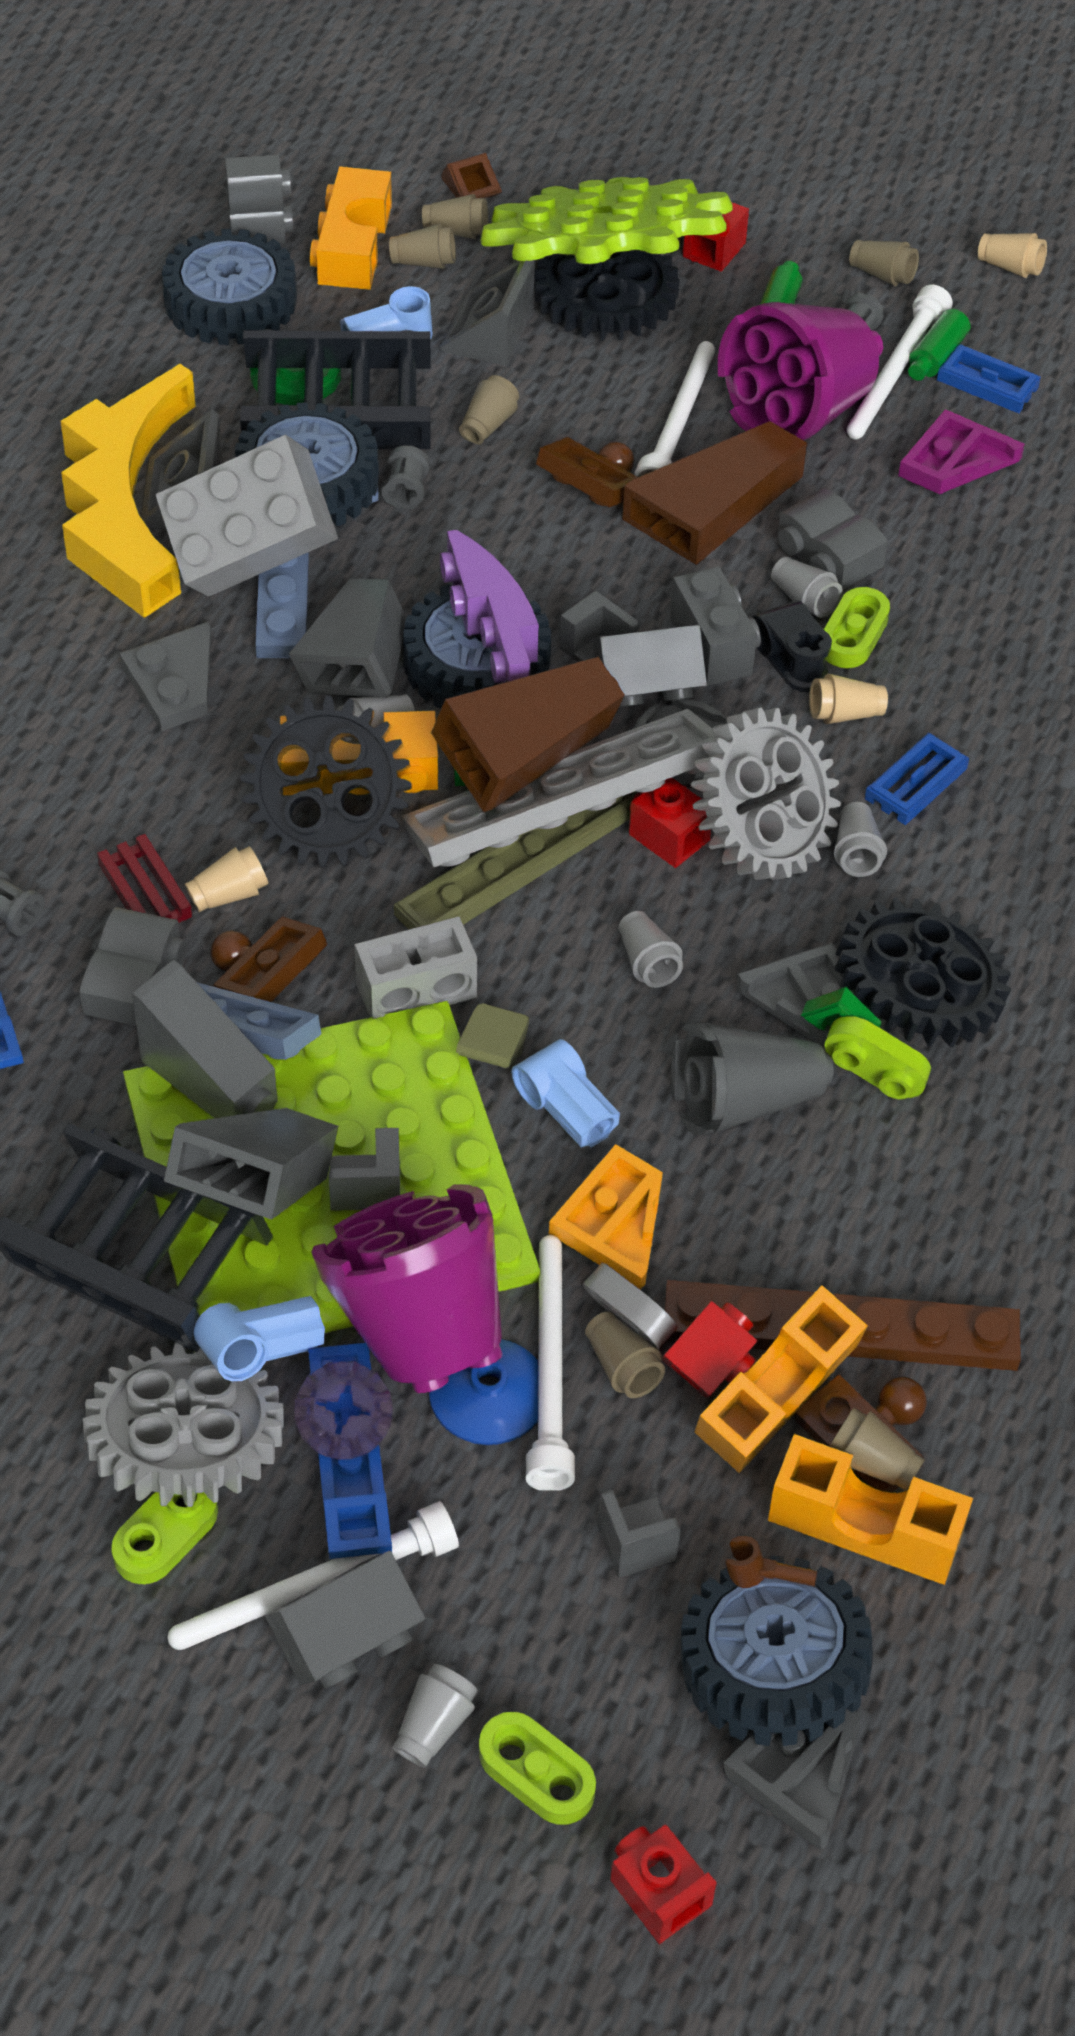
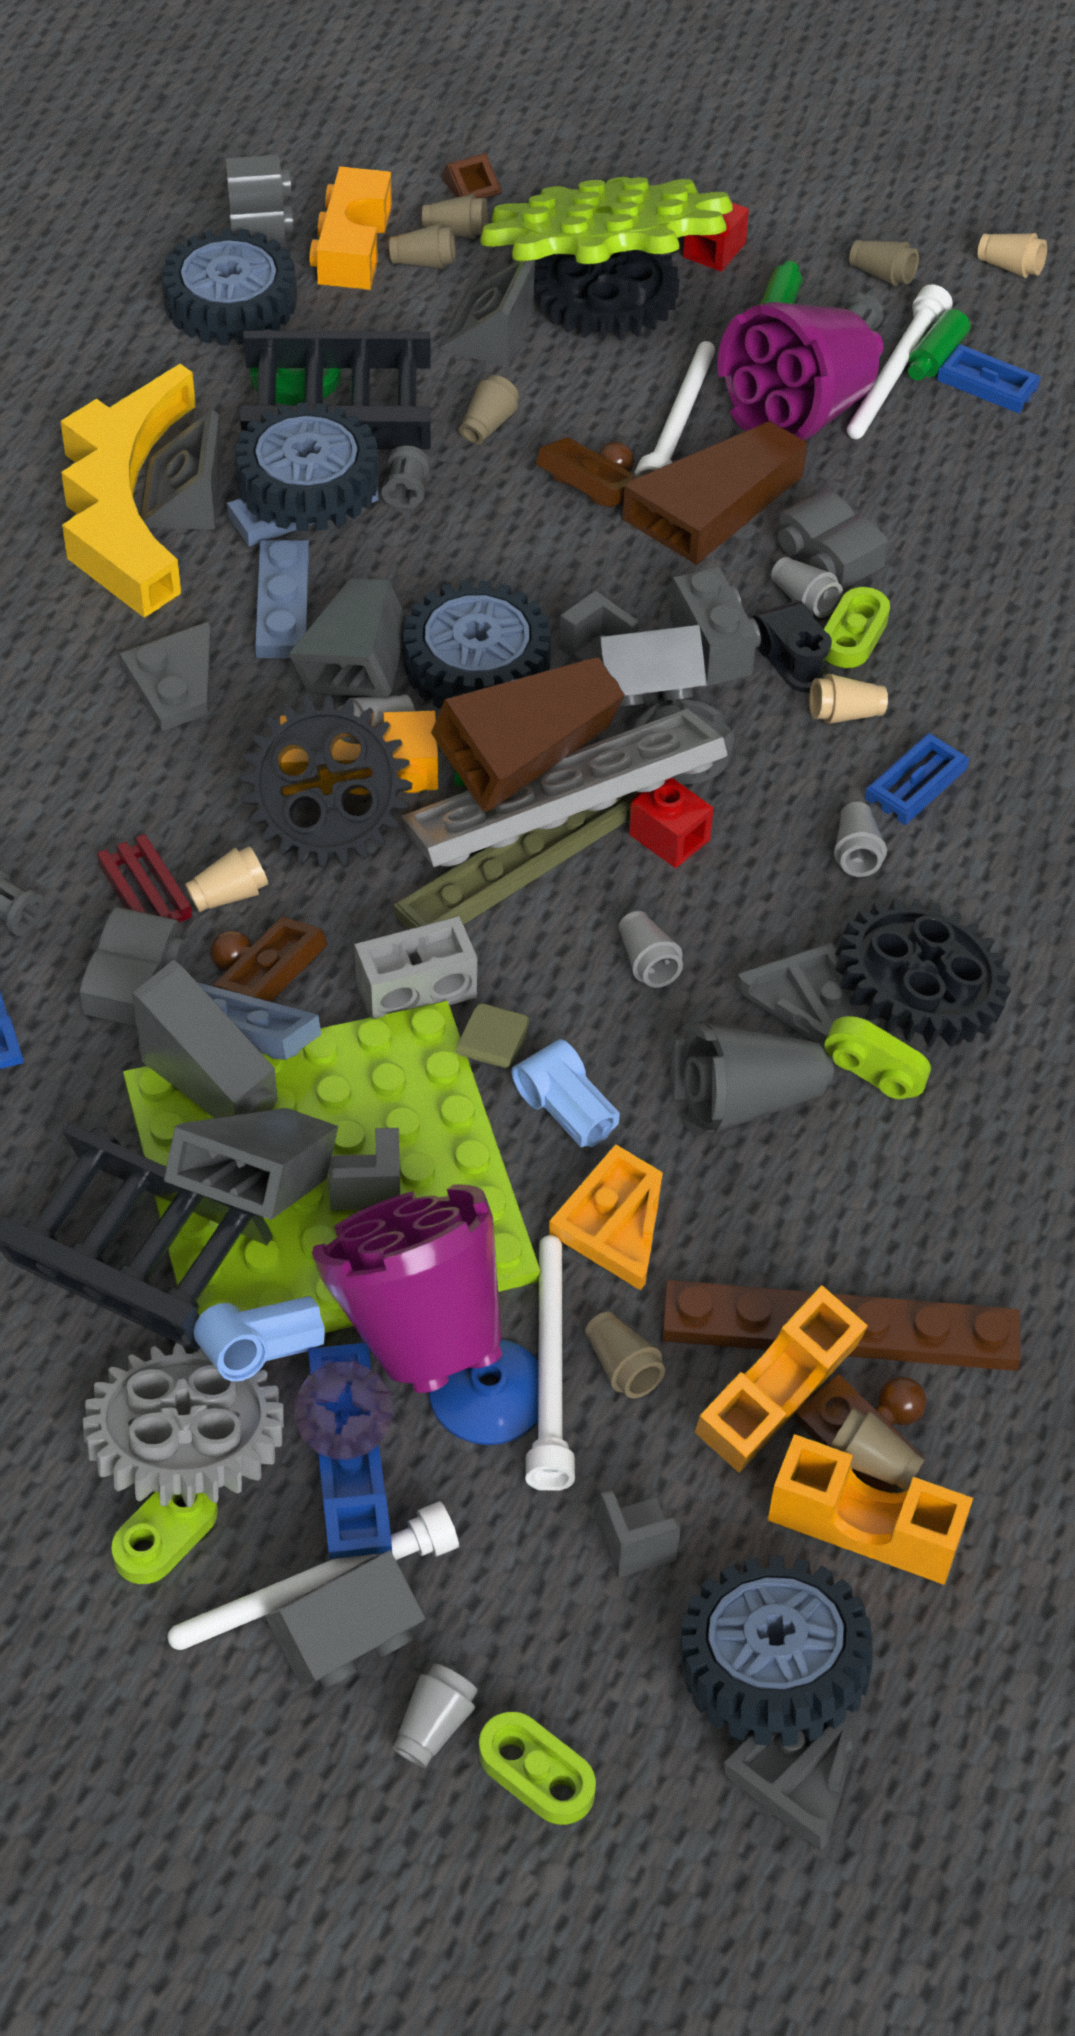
light grey brick [155,434,338,596] -> none
light blue piece [340,286,433,340] -> none
medium lavender slope [440,530,539,683] -> none
light grey beam [582,1263,678,1349] -> none
red brick [610,1824,717,1944] -> none
red brick [661,1301,757,1398] -> none
light grey gear [691,707,841,880] -> none
reddish brown hand [725,1536,818,1588] -> none
green tile [801,987,881,1031] -> none
magenta wing [898,409,1025,494] -> none

